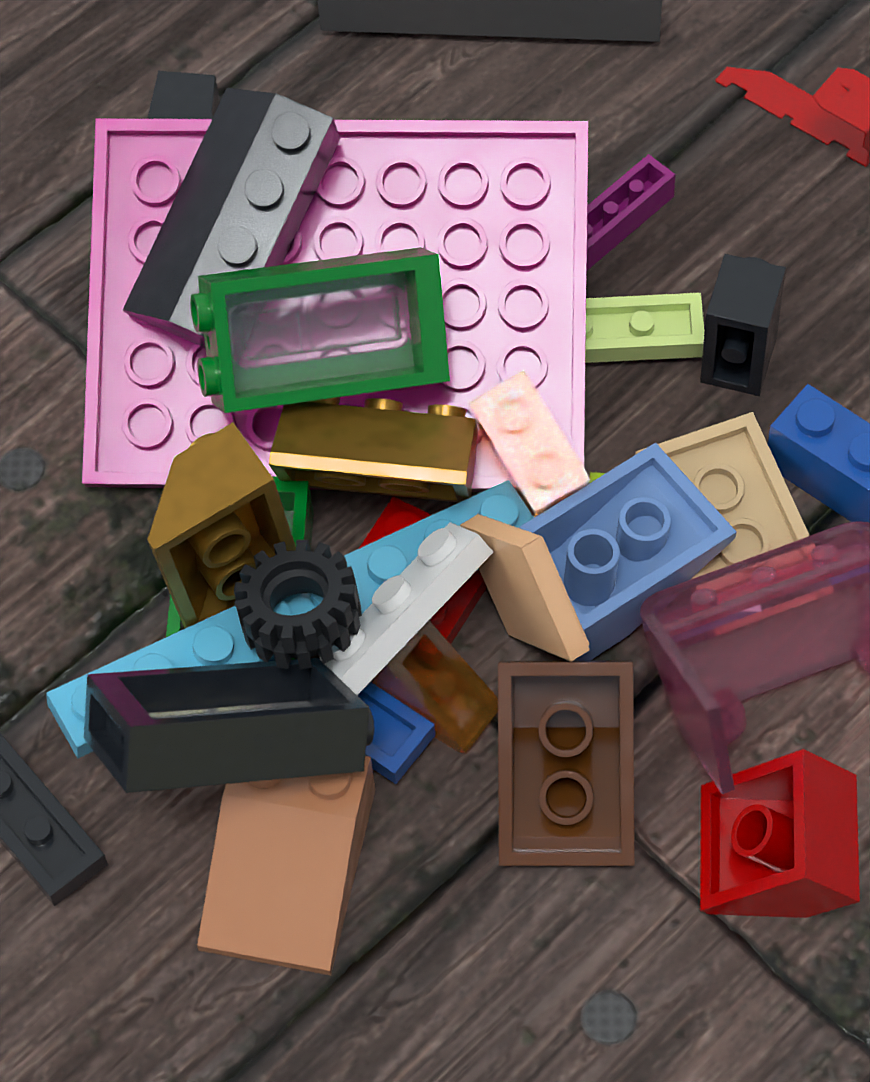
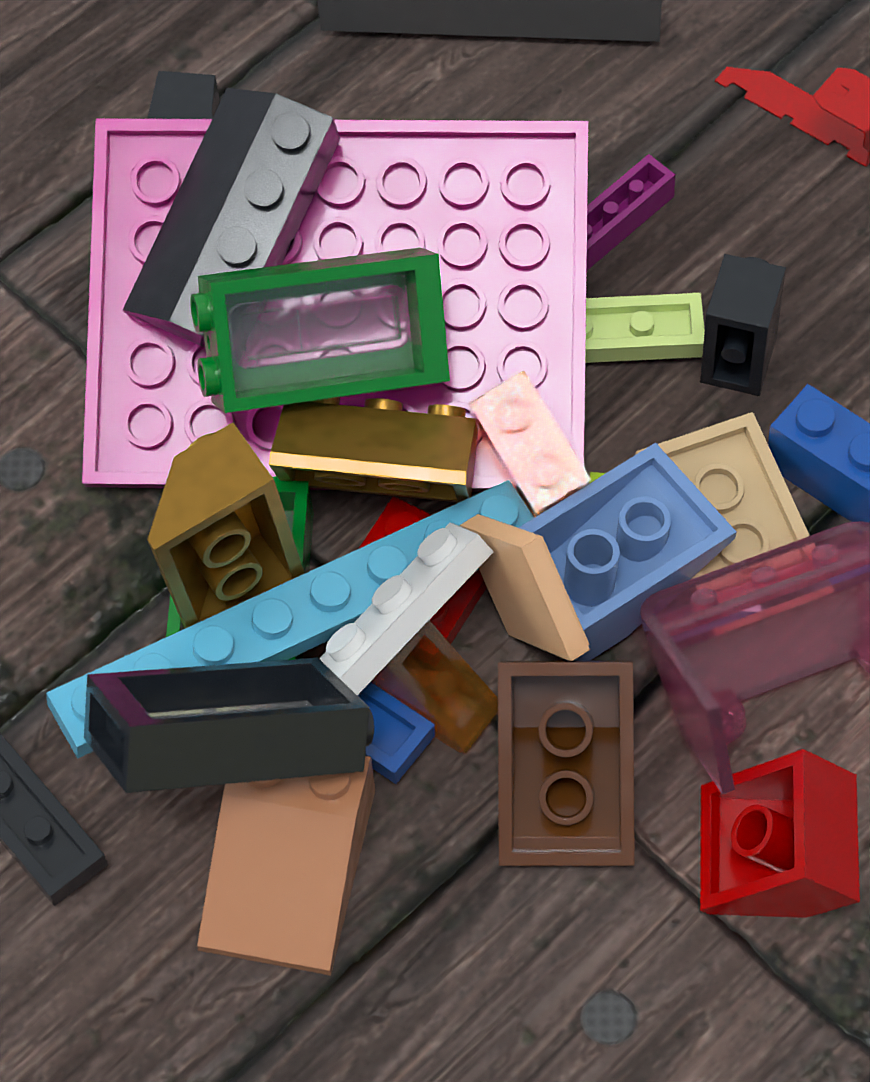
black tyre [234,540,362,669] -> none

